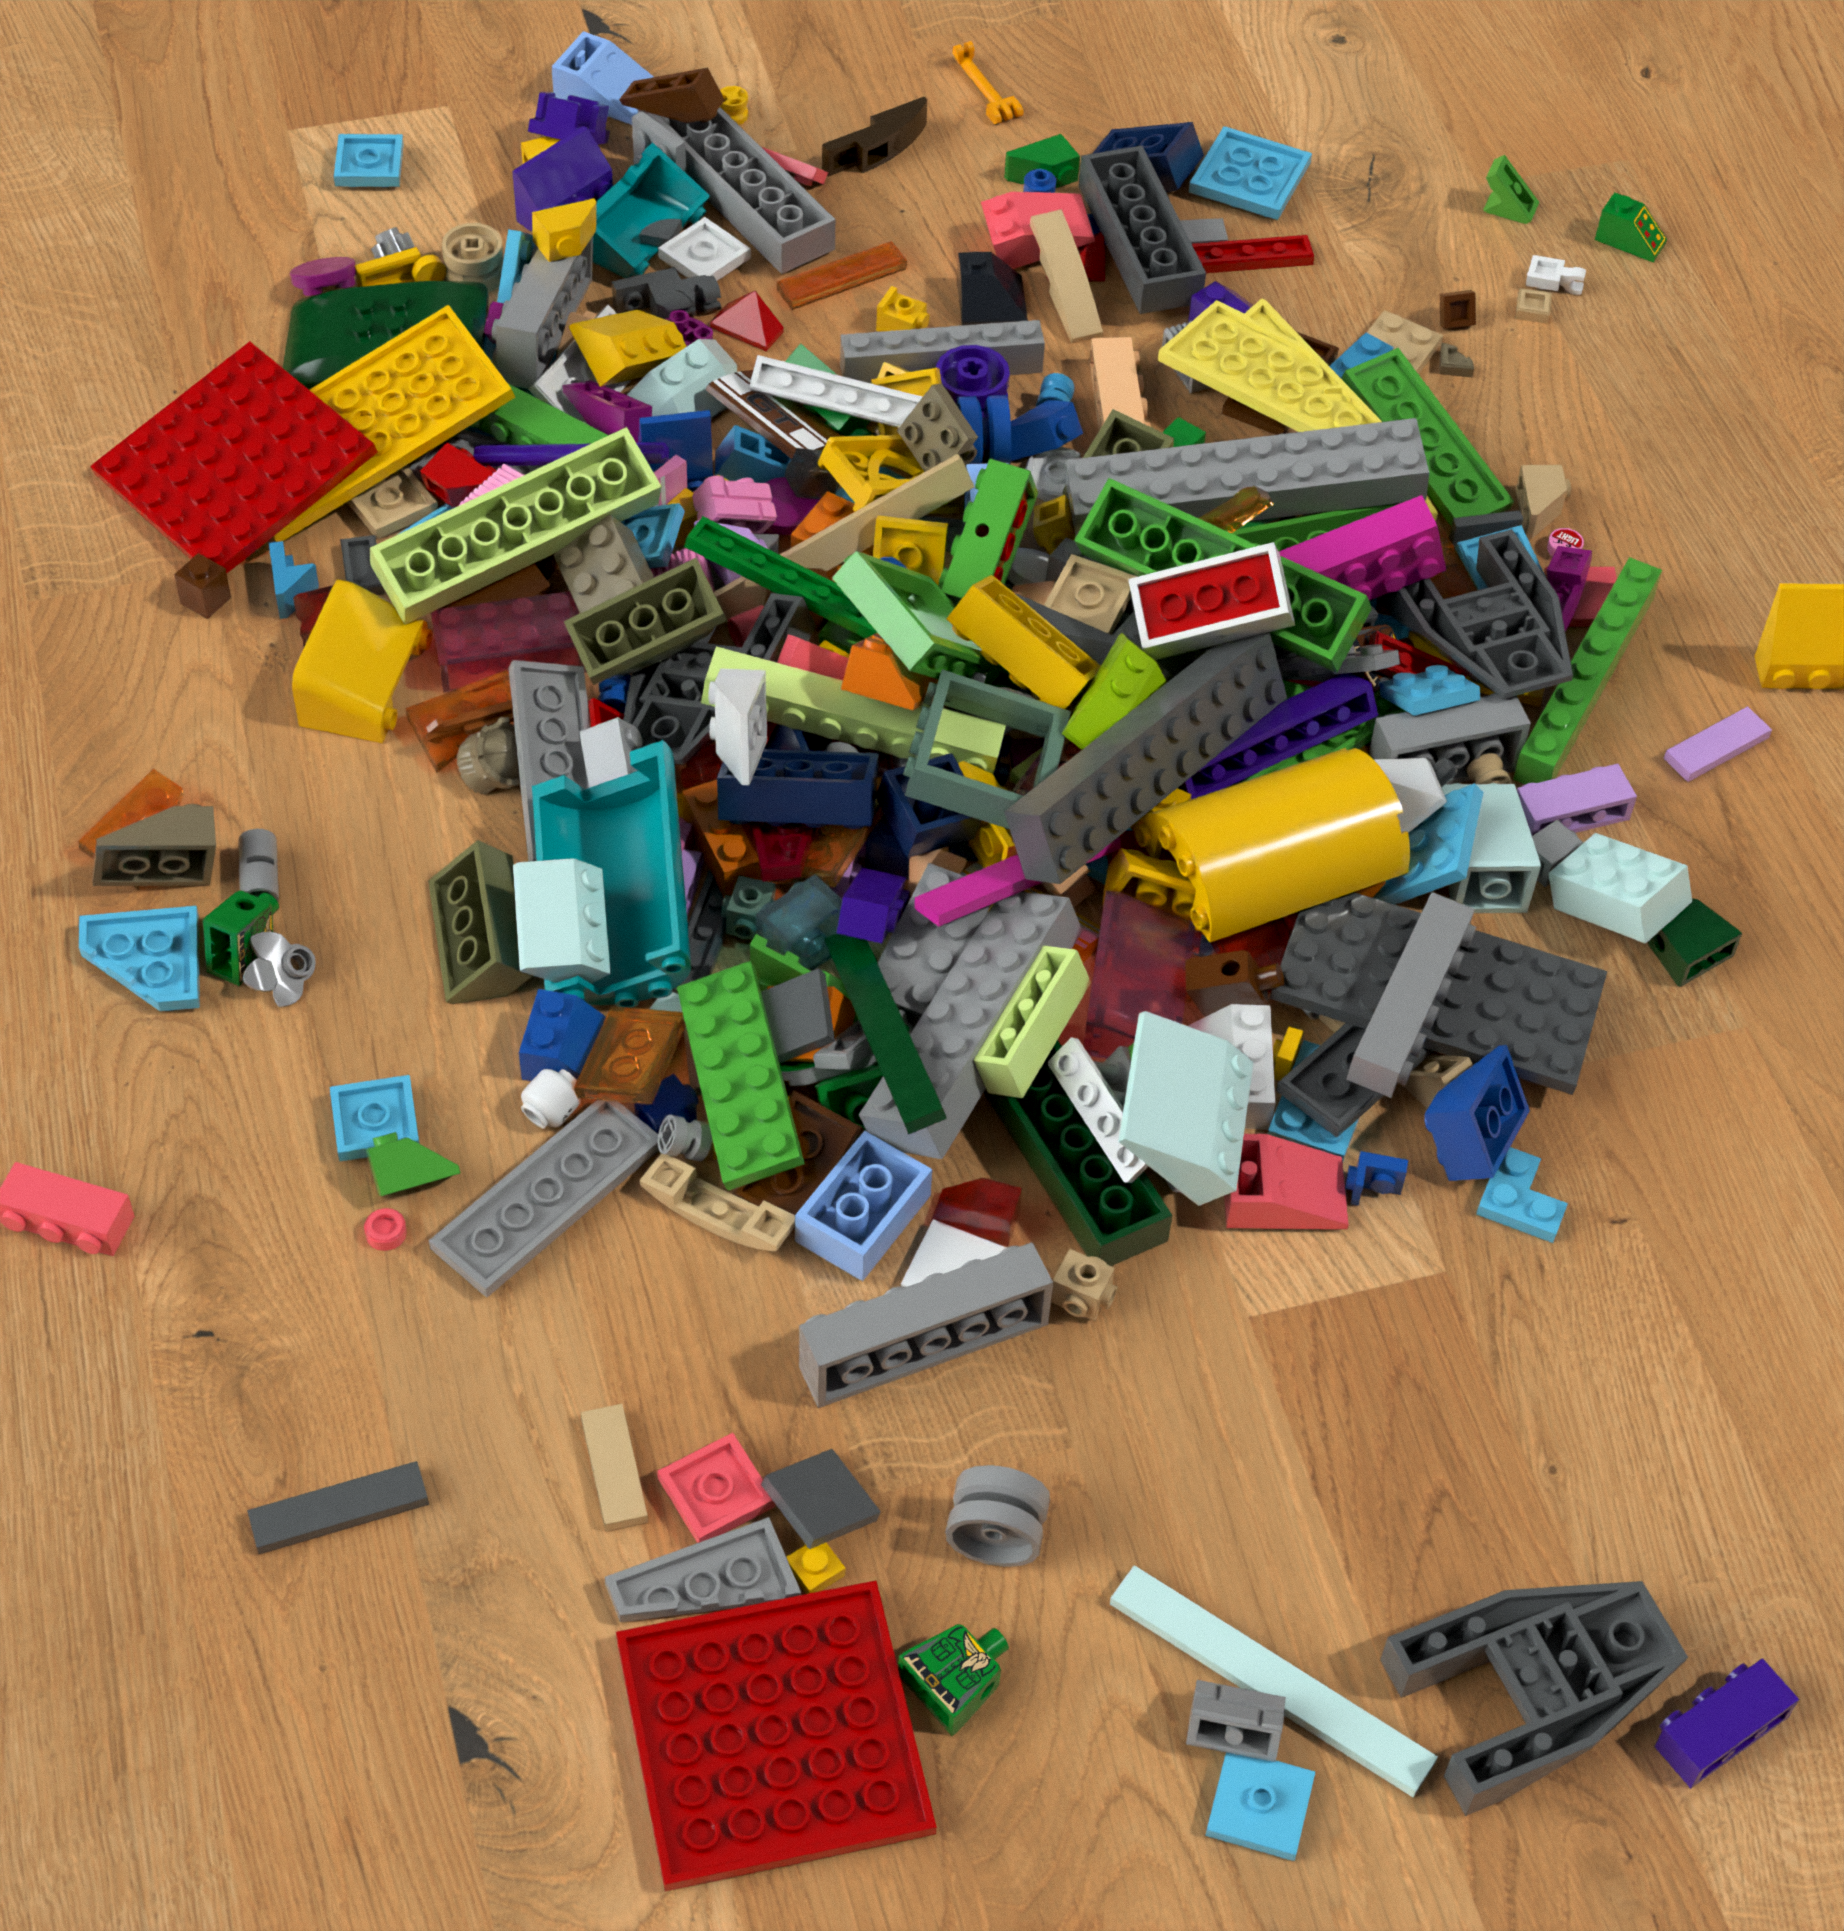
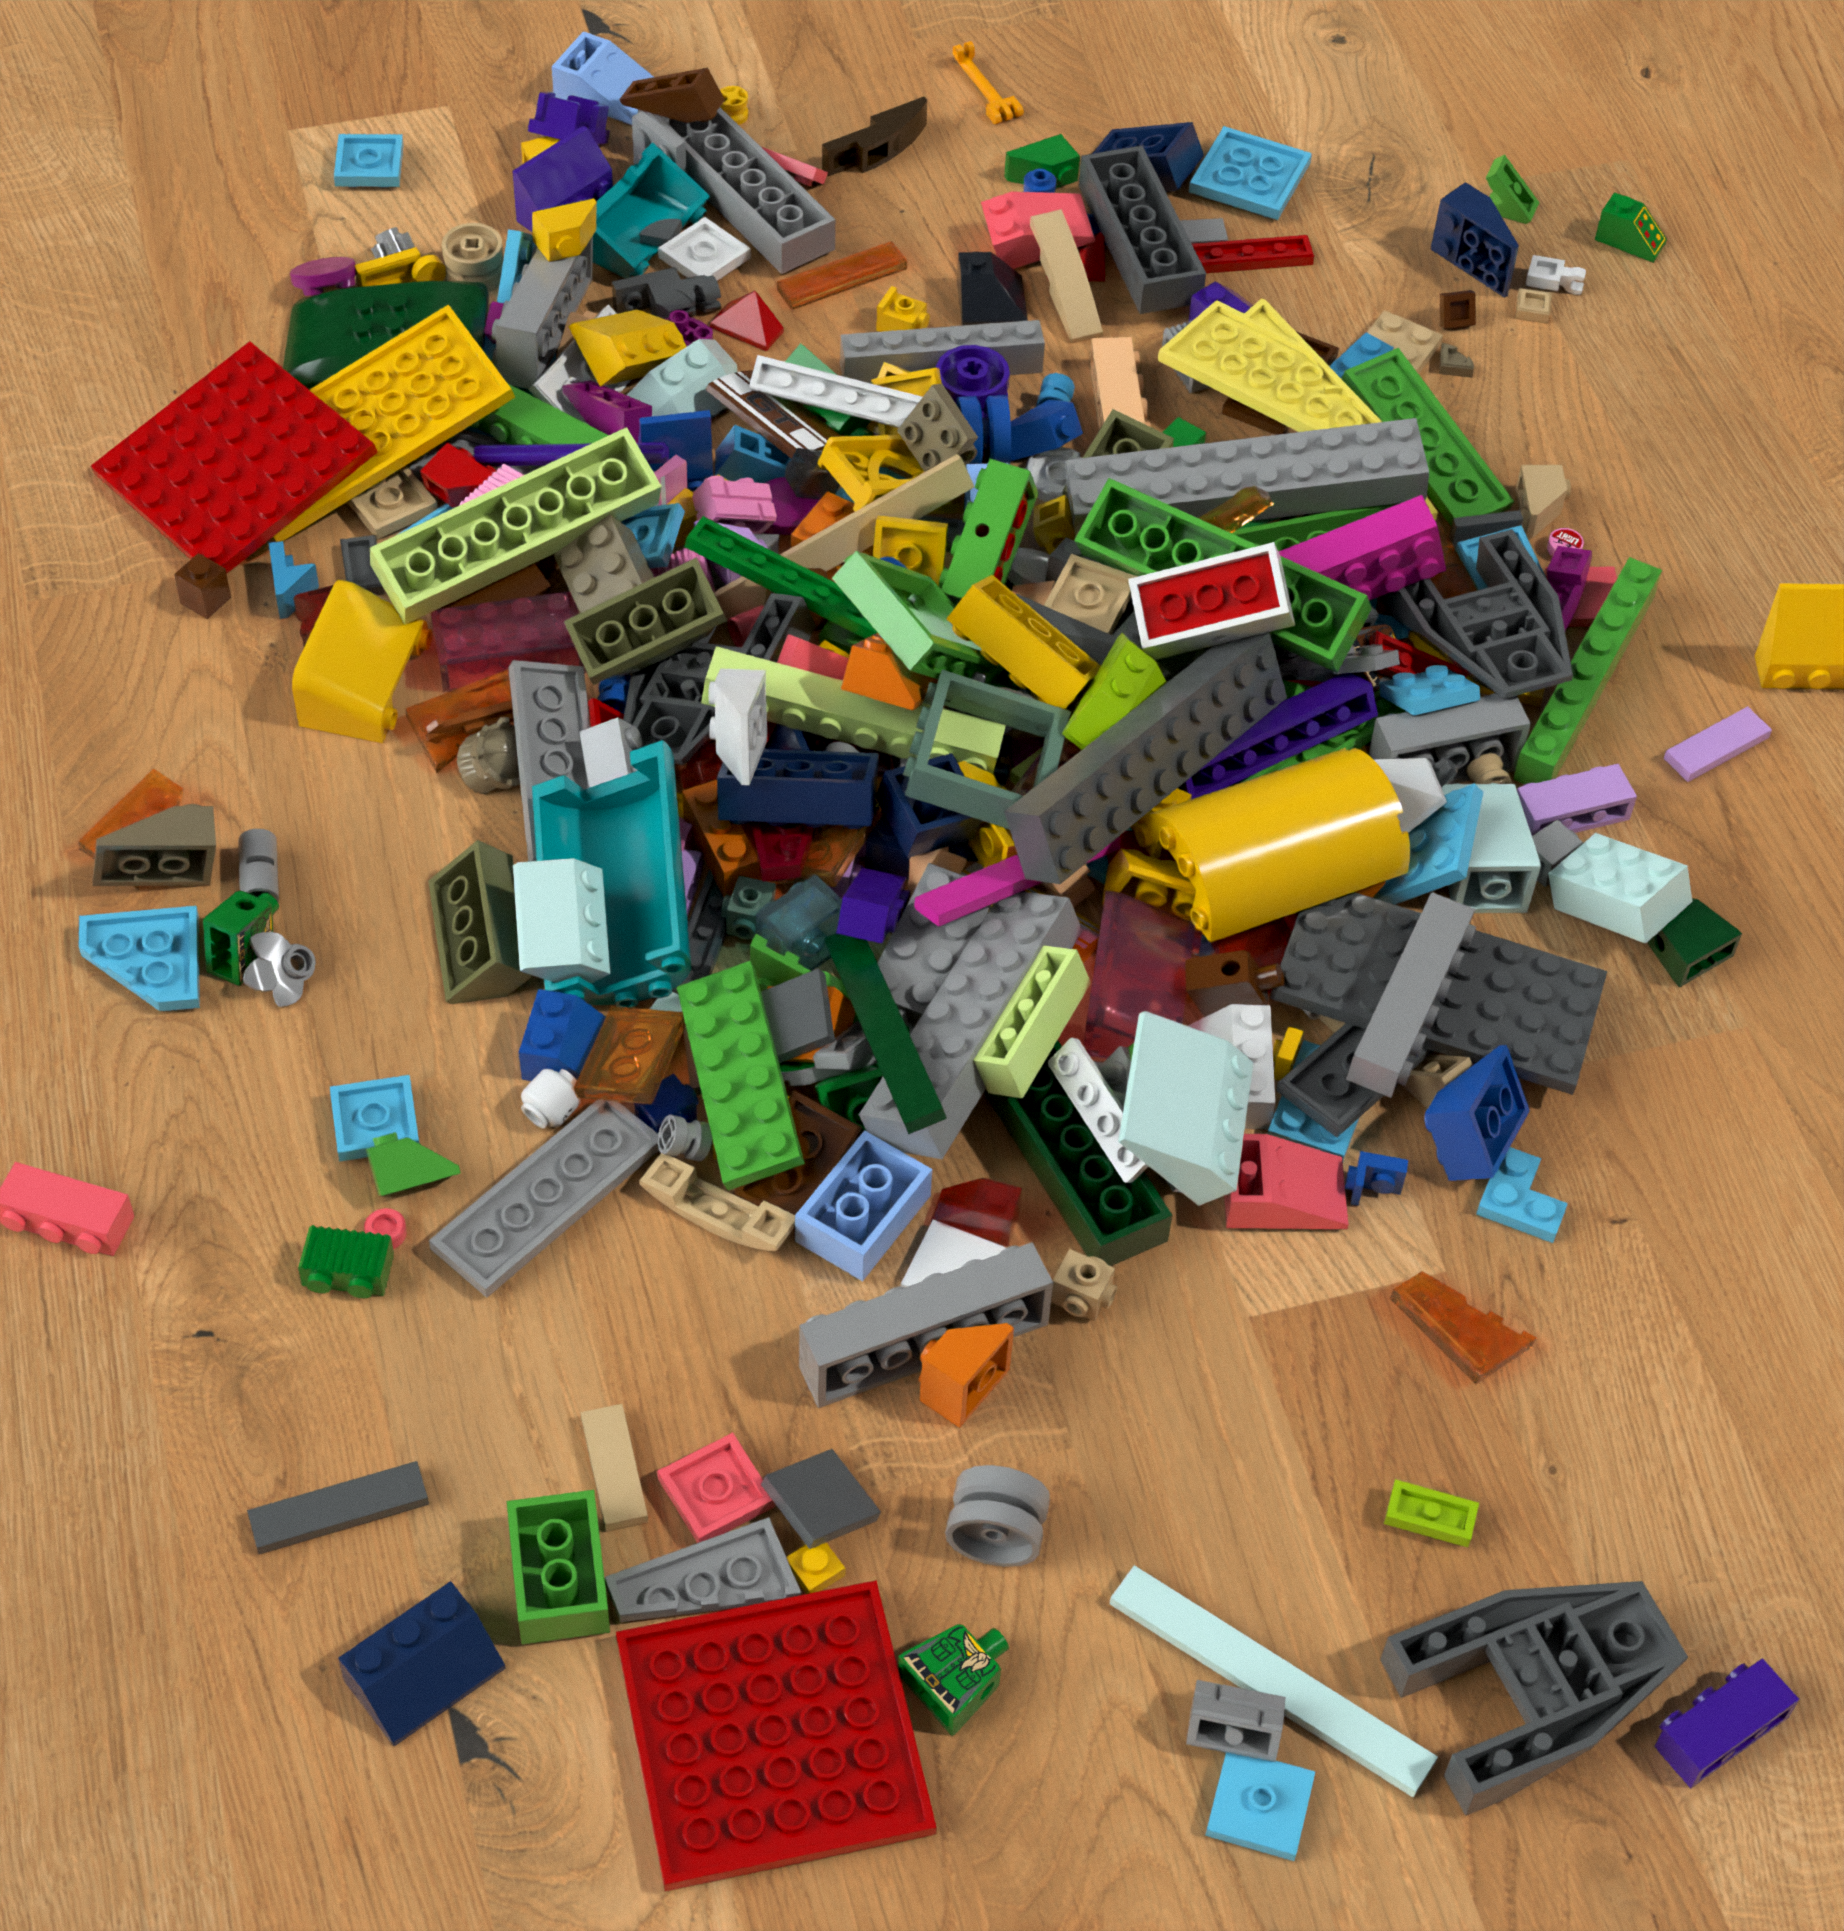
none -> green brick [298,1225,394,1299]
none -> dark blue slope [338,1581,506,1746]
none -> bright green brick [506,1490,610,1645]
none -> orange slope [918,1323,1014,1428]
none -> lime plate [1384,1479,1479,1548]
none -> clear orange wing [1390,1271,1537,1384]
none -> dark blue slope [1431,182,1519,298]

